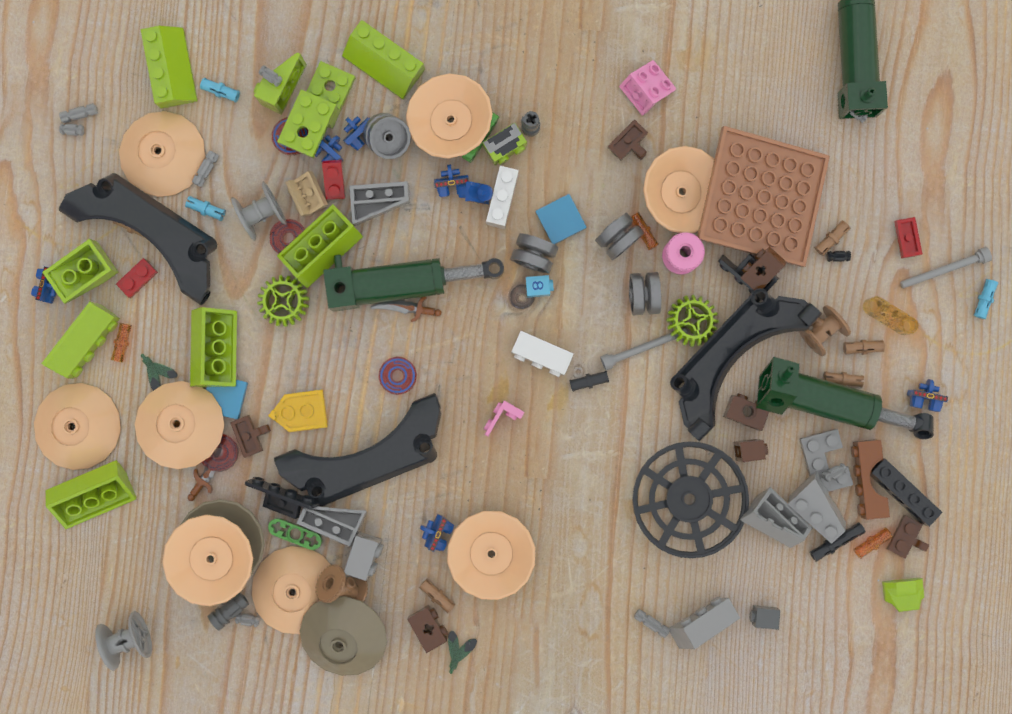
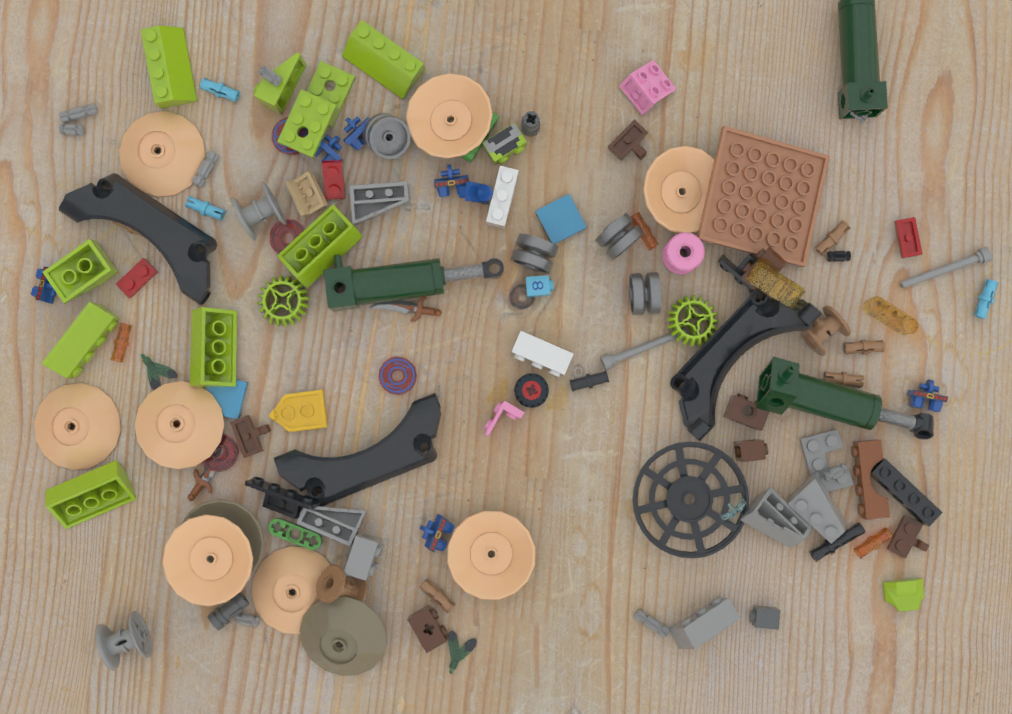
none -> black wheel [514,373,549,408]
none -> clear light blue piece [719,497,746,520]
none -> clear yellow beam [746,261,805,308]

